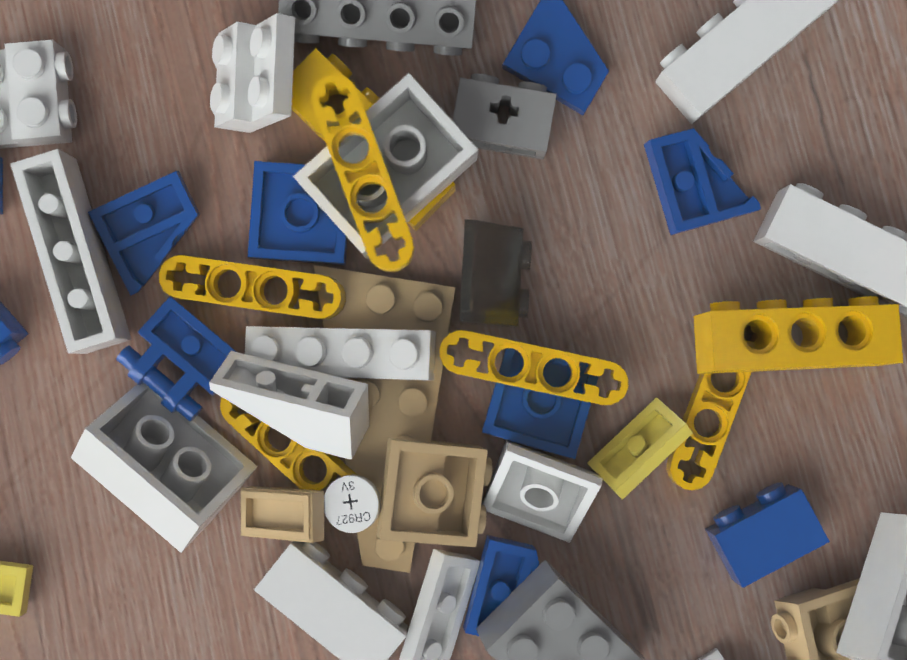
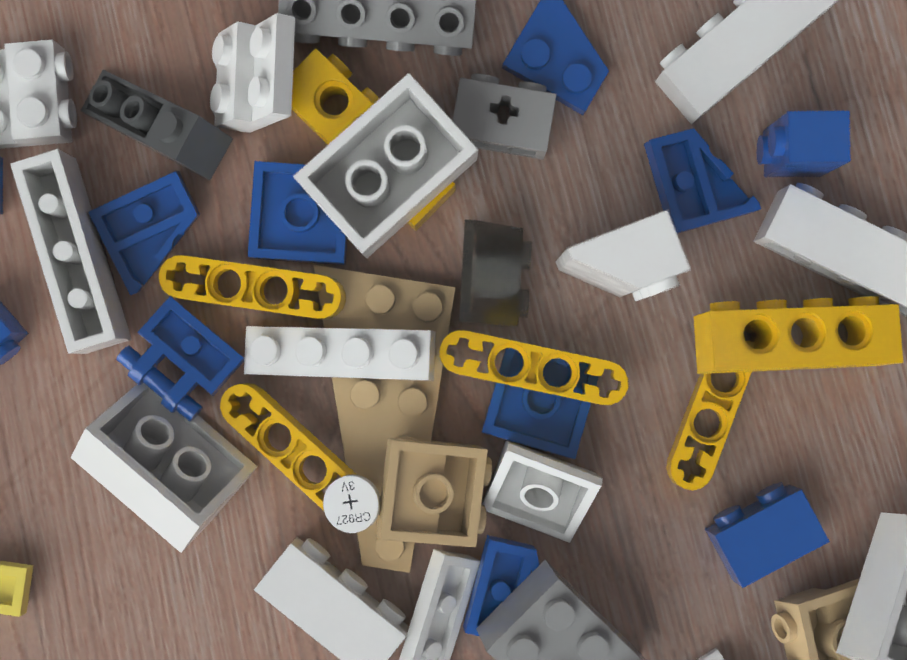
white slope [209,351,369,460] -> none
tan tile [241,486,324,543] -> none
yellow beam [311,74,415,272] -> none
light yellow plate [587,397,693,500] -> none
none -> dark grey slope [80,70,233,180]
none -> white slope [555,210,691,301]
none -> blue brick [756,111,851,177]

